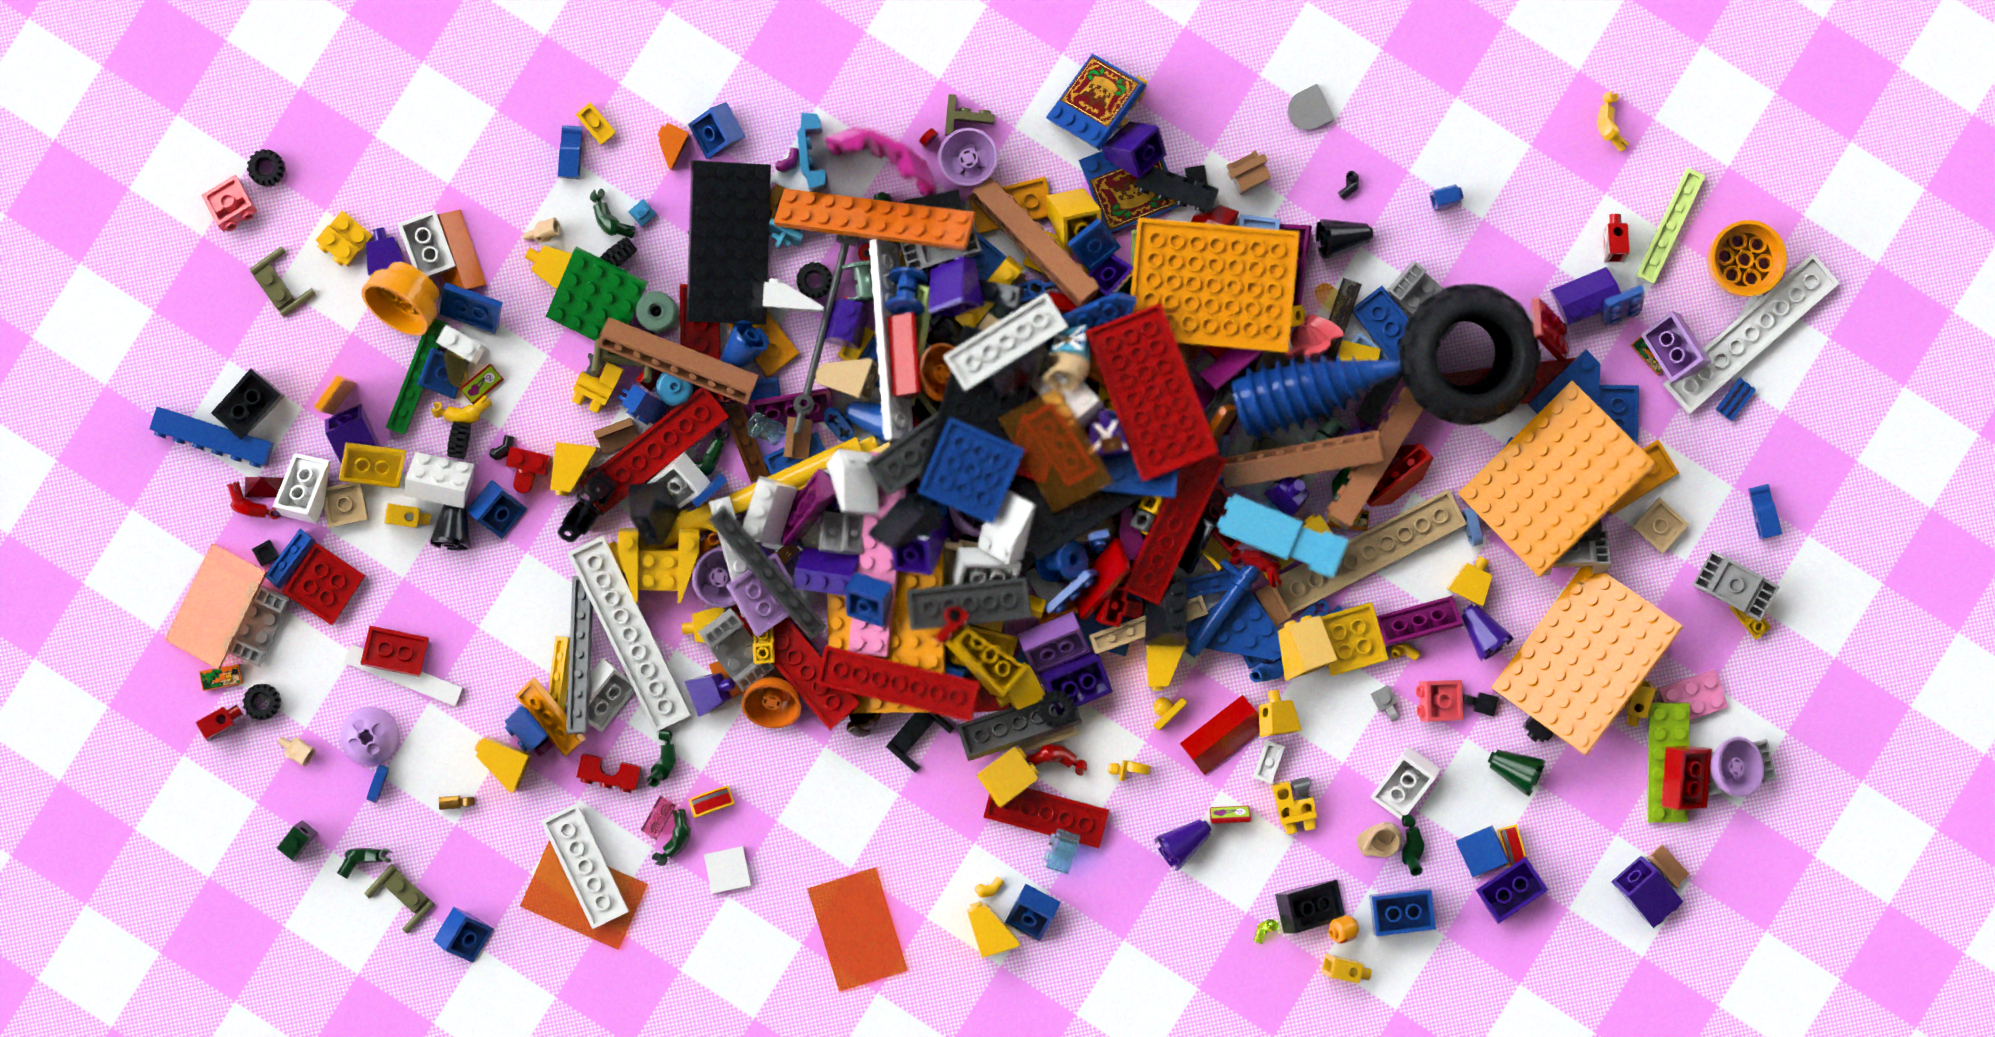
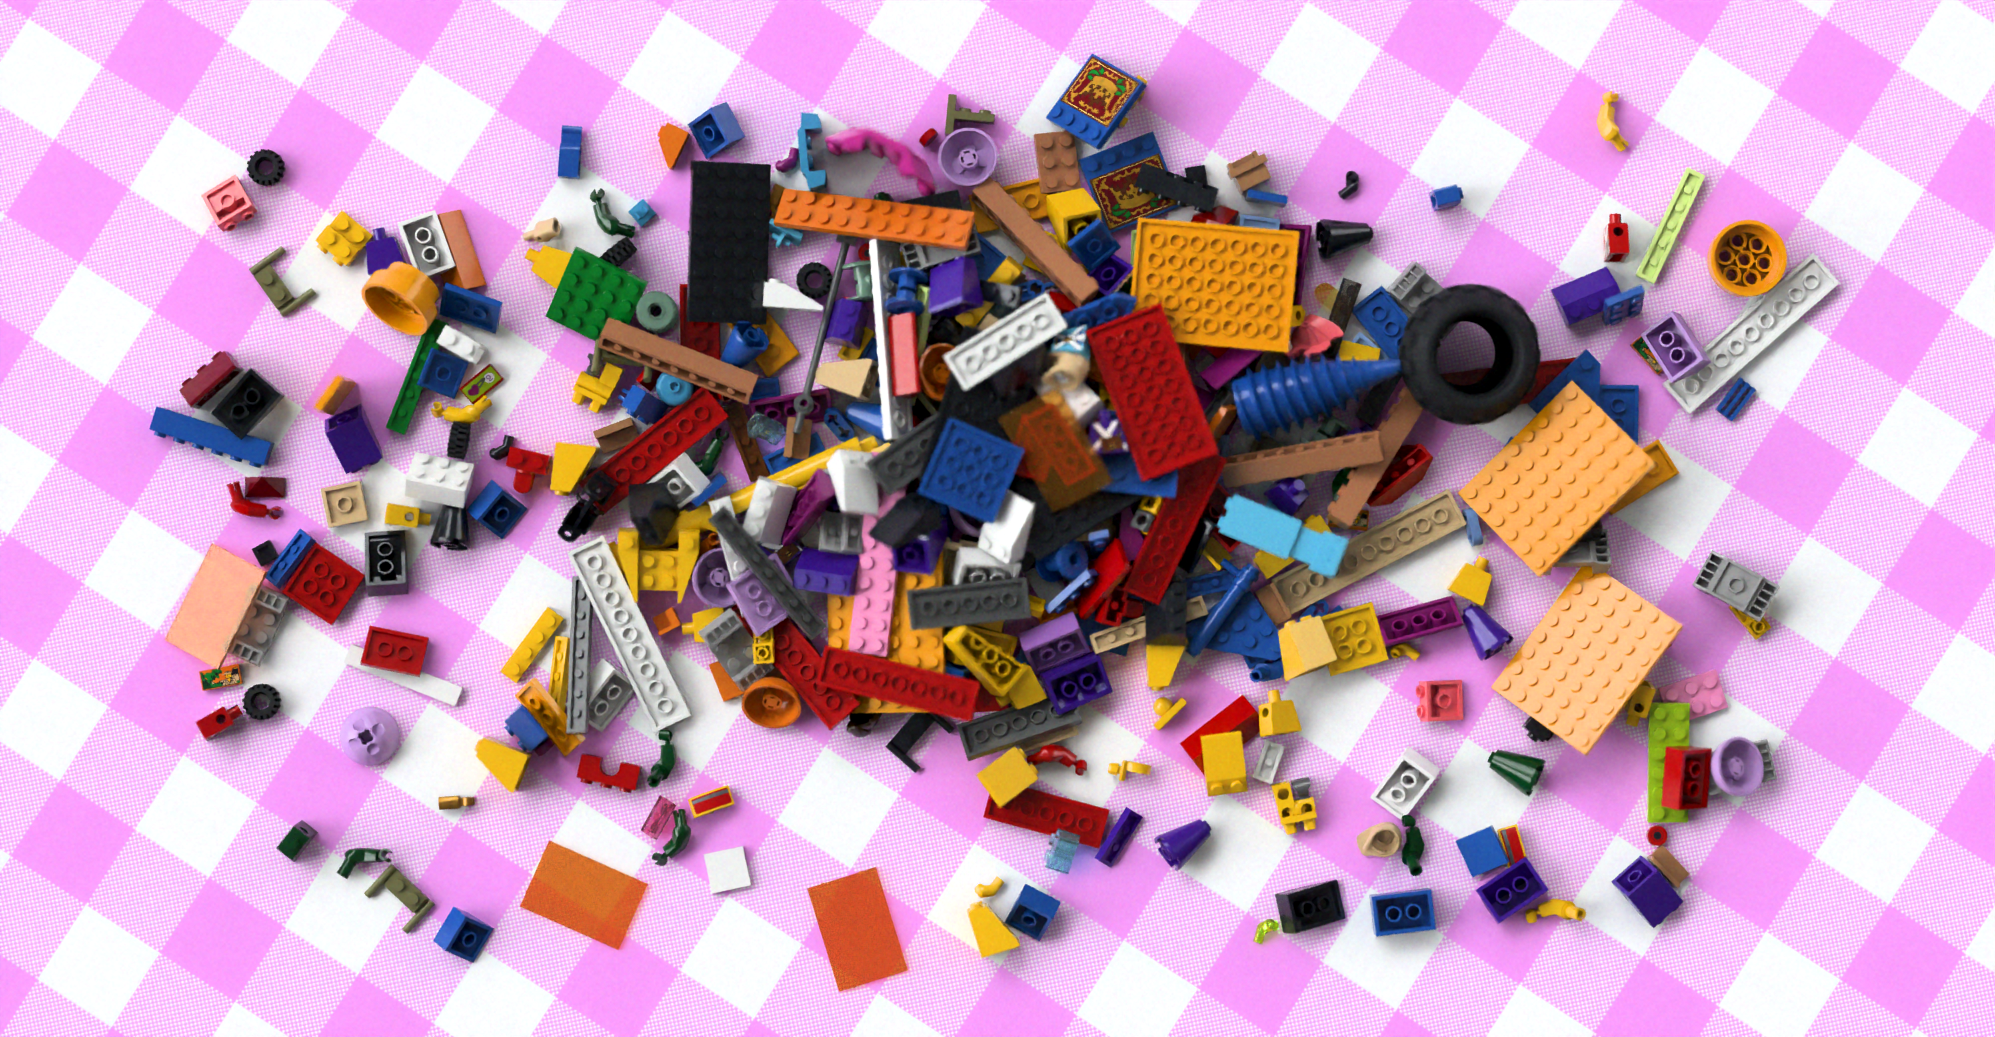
white slope [273,453,331,524] -> none
tan piece [278,737,316,767] -> none
yellow tile [339,442,406,488] -> none
blue beam [366,764,389,803] -> none
clear yellow tile [444,349,469,387] -> none
white plate [541,803,629,929] -> none
yellow plate [575,102,616,146] -> none
dark purple torso [685,673,735,717] -> none
blue slope [845,572,893,628] -> none
red plate [932,606,969,644] -> none
black tyre [1037,690,1076,728] -> none
dark purple slope [1102,121,1167,179] -> none
slope [1209,805,1251,824] -> none
red arm [1230,549,1282,588] -> none
light grey tile [1288,84,1334,131] -> none
yellow torso [1321,953,1372,984] -> none
light orange head [1328,915,1359,944] -> none
light grey plate [1371,685,1399,721] -> none
black plate [1463,692,1499,717] -> none
red plate [1531,297,1569,362] -> none
tan plate [1632,497,1689,554] -> none
blue piece [1748,484,1782,539] -> none
none -> dark red slope [179,351,244,409]
none -> black slope [365,530,409,597]
none -> yellow plate [500,607,564,683]
none -> orange panel [652,607,682,636]
none -> nougat plate [1033,131,1081,194]
none -> dark purple plate [1095,807,1143,867]
none -> yellow slope [1201,731,1248,797]
none -> blue tile [1245,189,1288,208]
none -> yellow arm [1525,898,1586,923]
none -> red tile [1646,825,1667,846]

